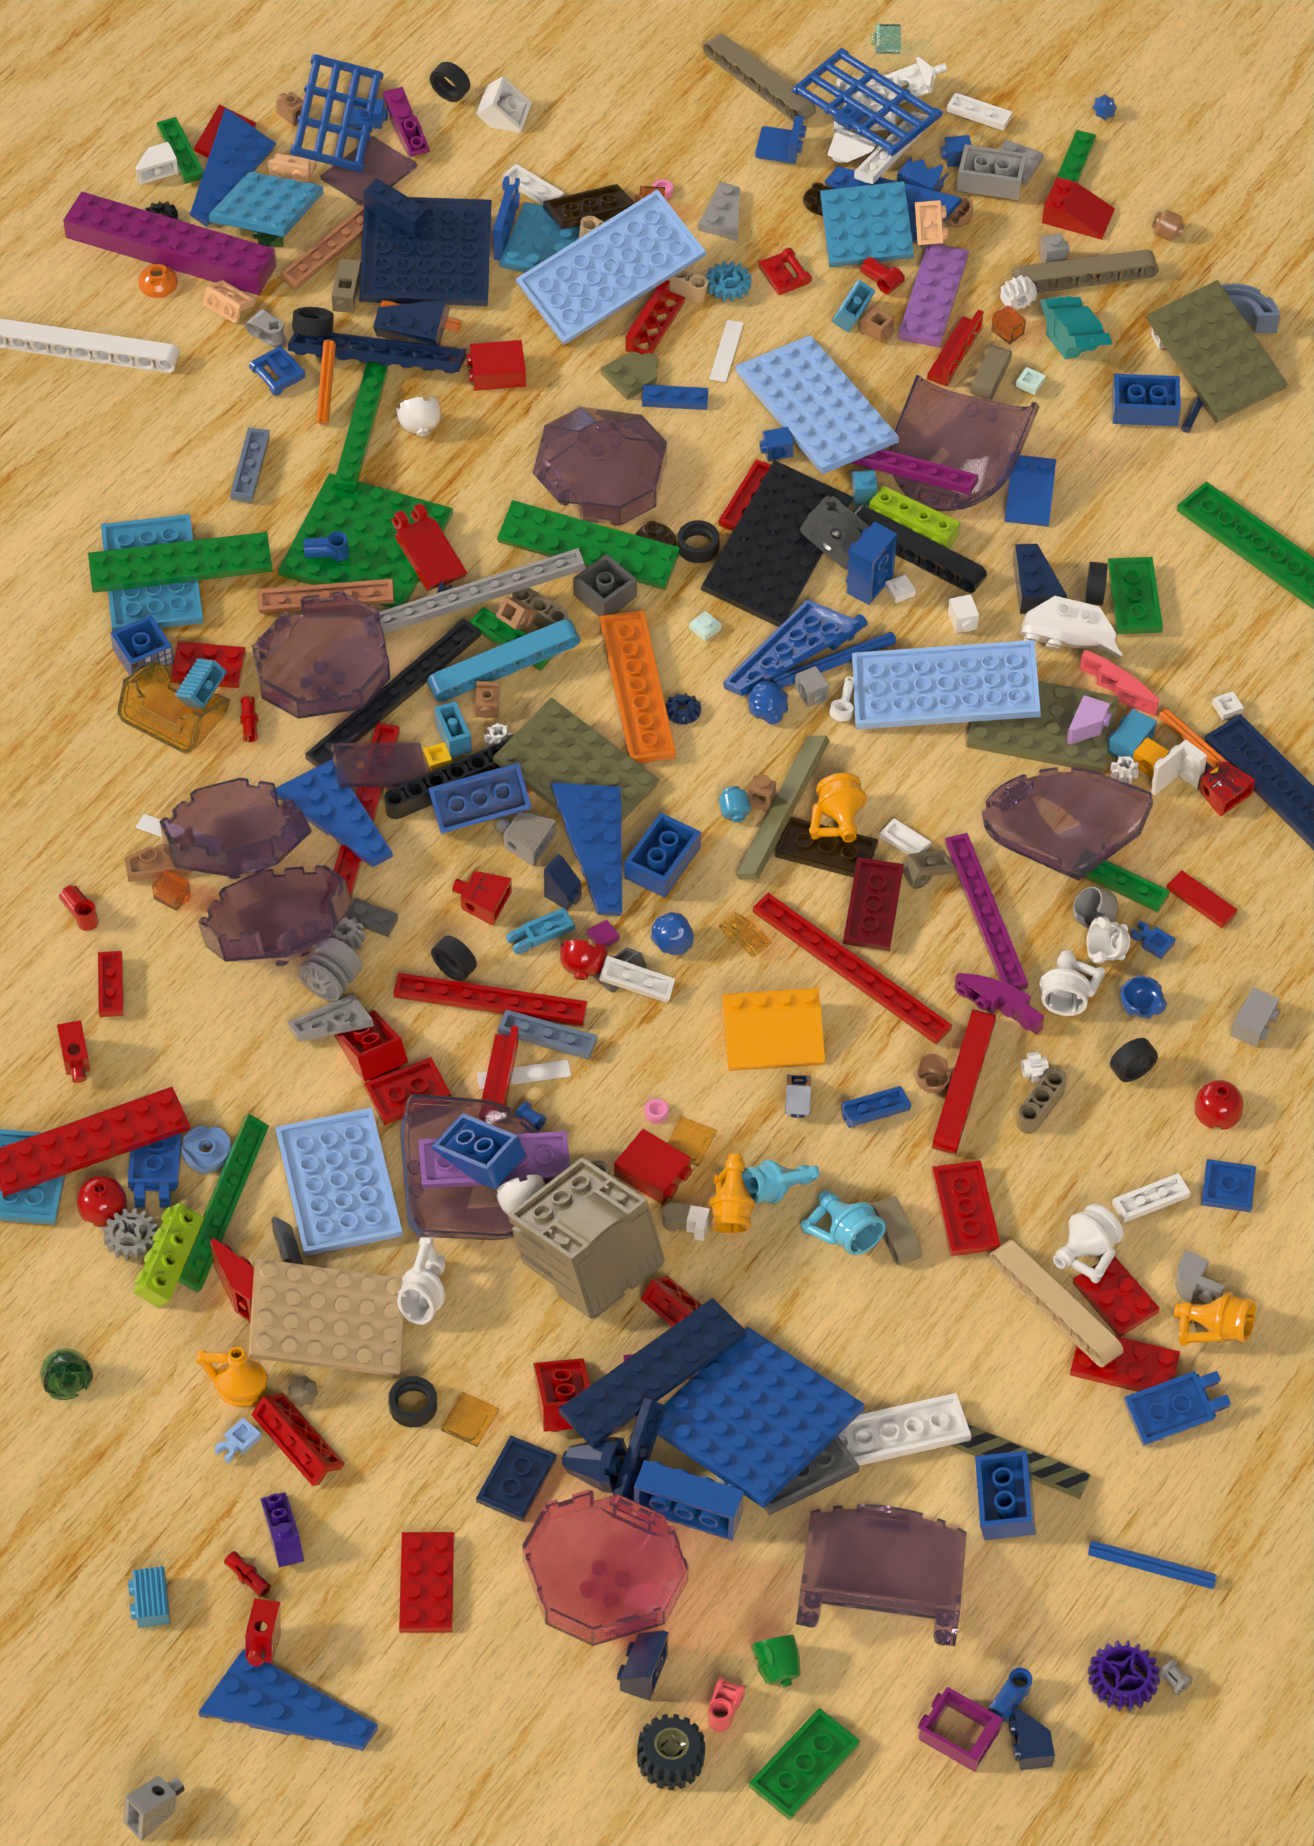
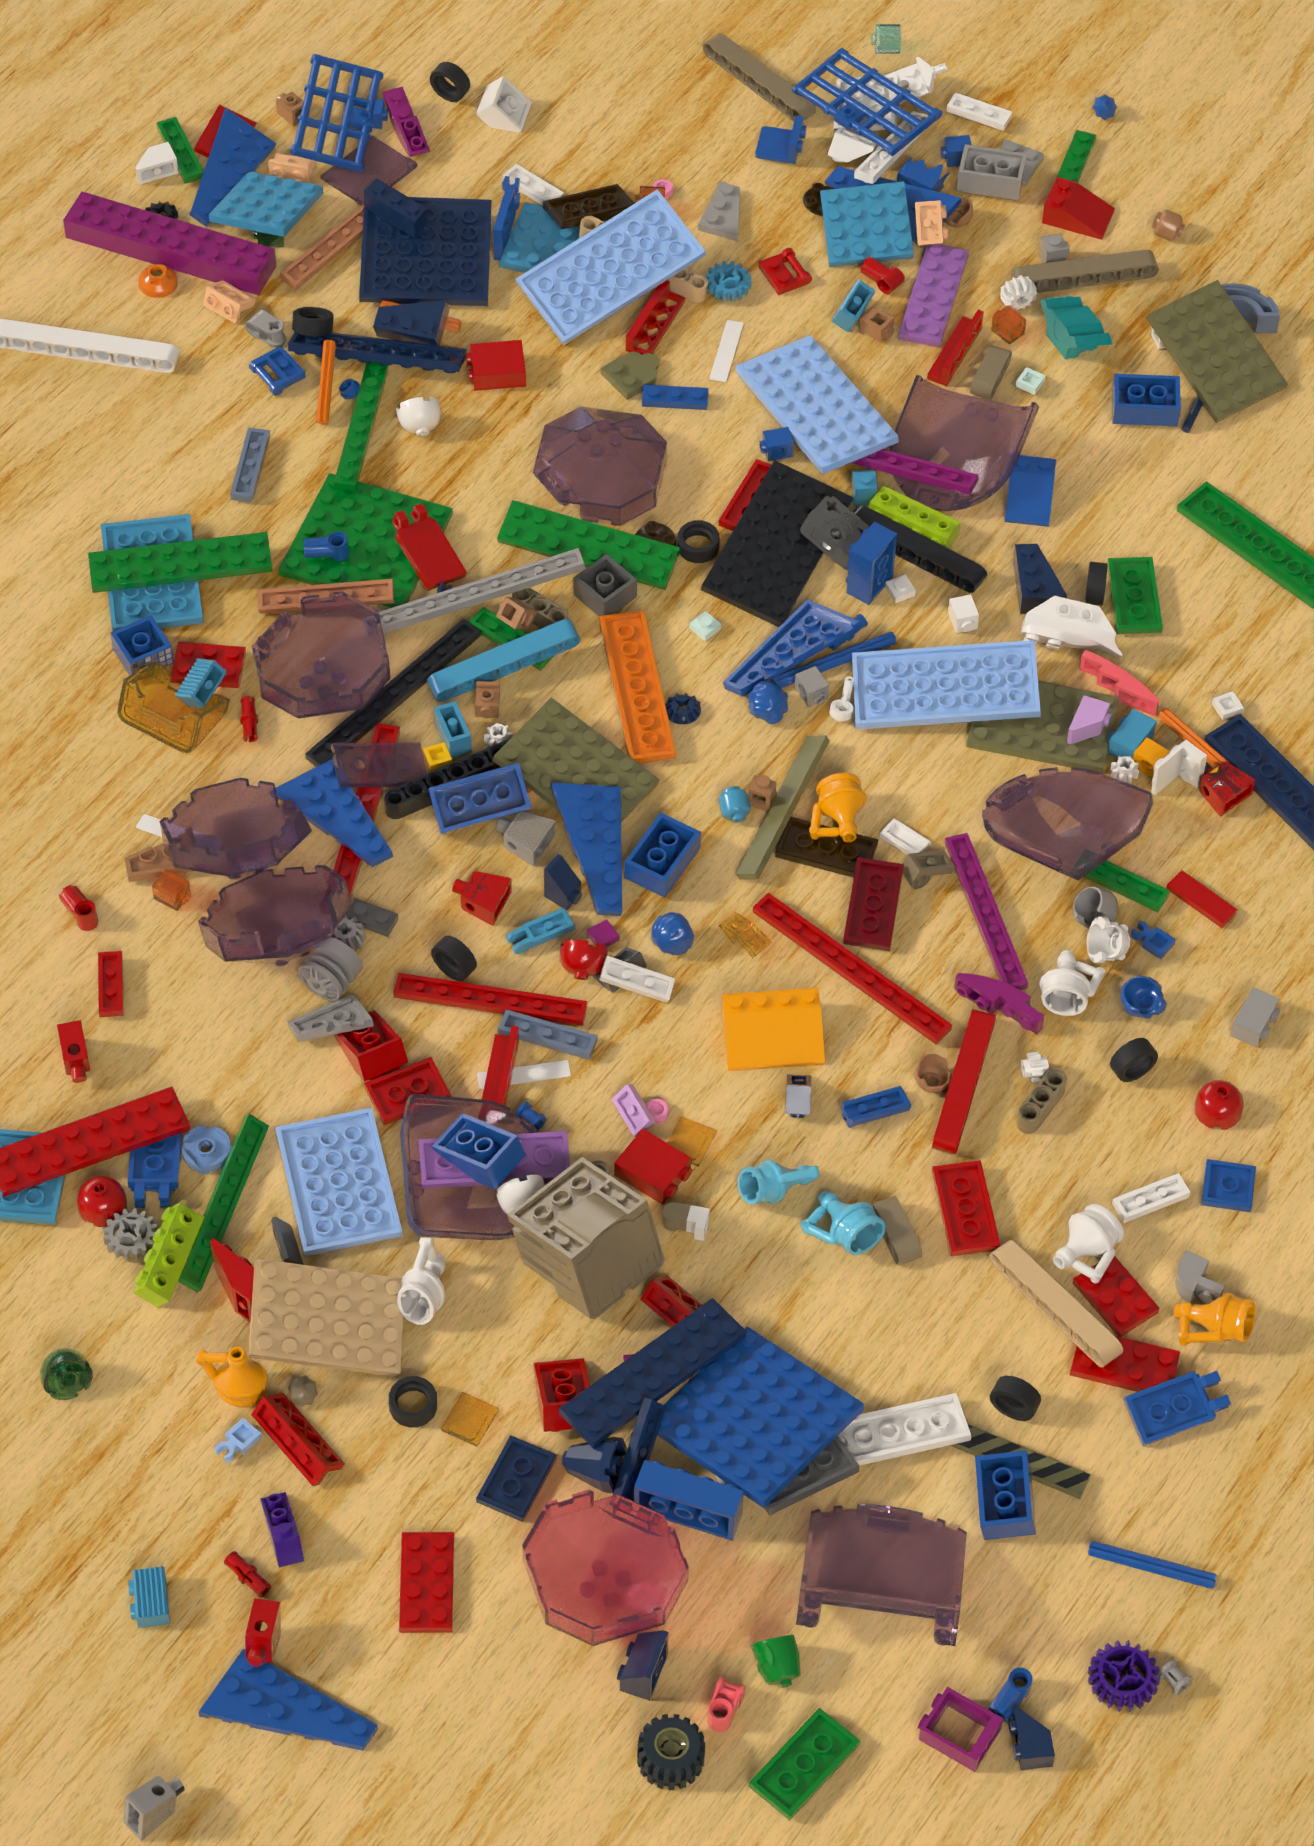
dark tan brick [331,259,361,313] -> none
light orange piece [709,1154,756,1234] -> none
none -> blue plate [339,379,360,399]
none -> lavender plate [612,1084,655,1137]
none -> black tyre [989,1375,1041,1421]

